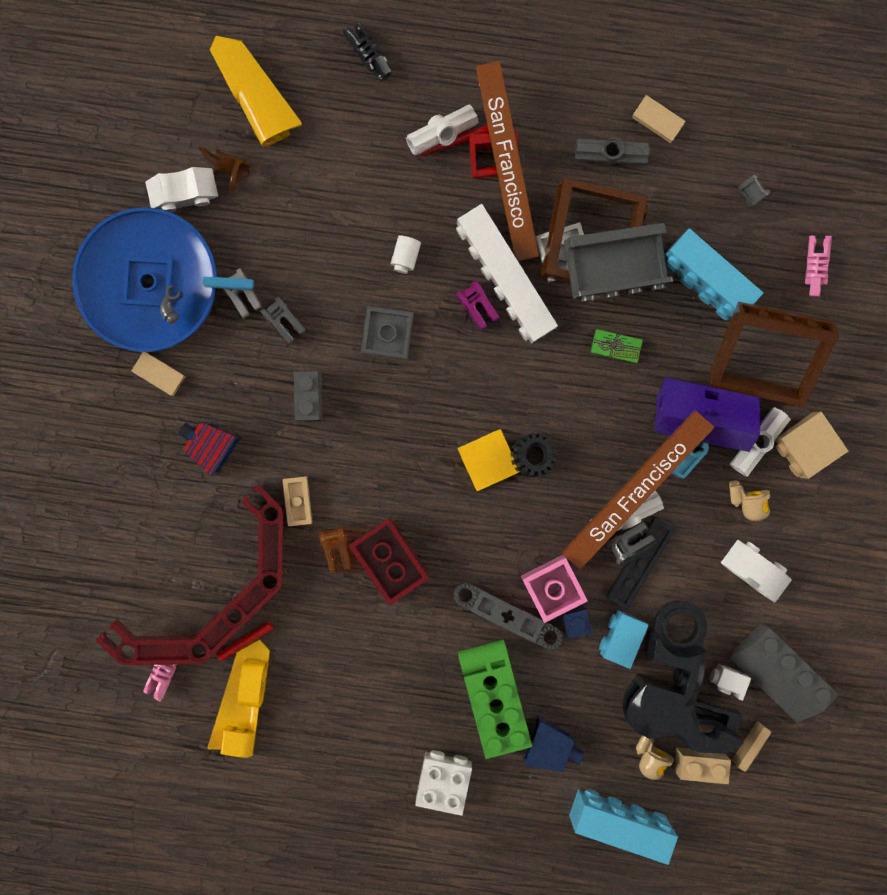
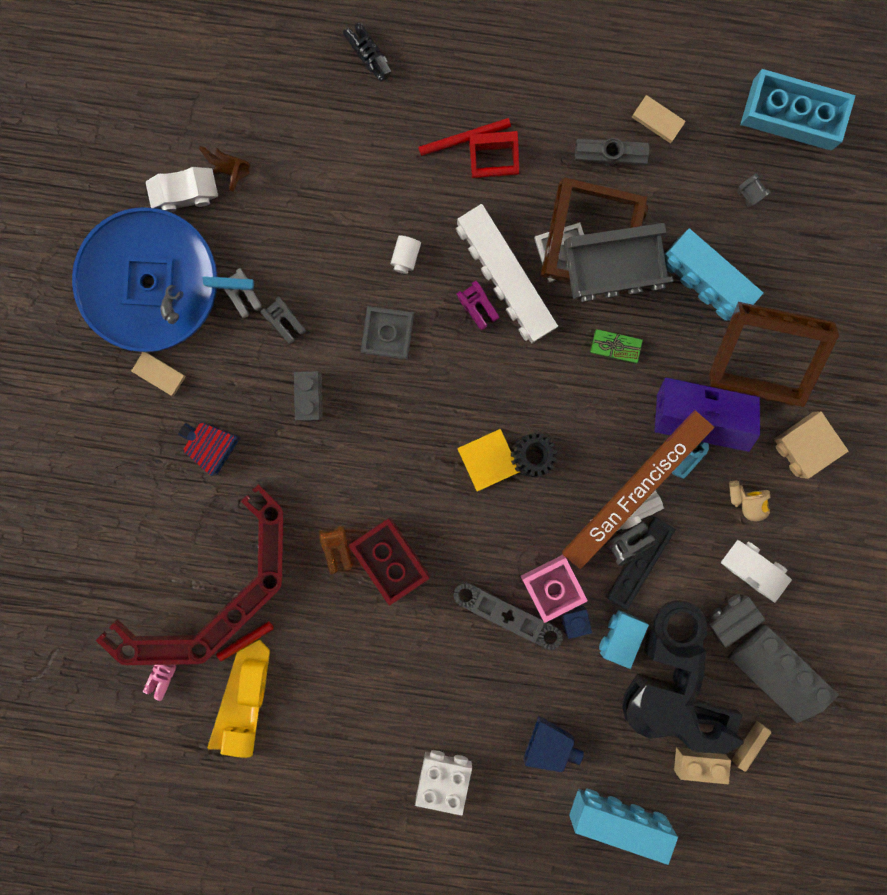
yellow panel [210,36,302,147] -> none
tan plate [283,476,313,526] -> none
white piece [406,104,479,156] -> none
bright green hinge [458,639,532,759] -> none
dark orange tile [475,61,539,261] -> none
tan piece [636,736,674,780] -> none
white brick [709,663,751,701] -> none
white piece [730,407,791,477] -> none
bright pink hinge [805,236,832,297] -> none
none -> dark grey brick [706,594,765,648]
none -> medium azure brick [740,69,856,151]

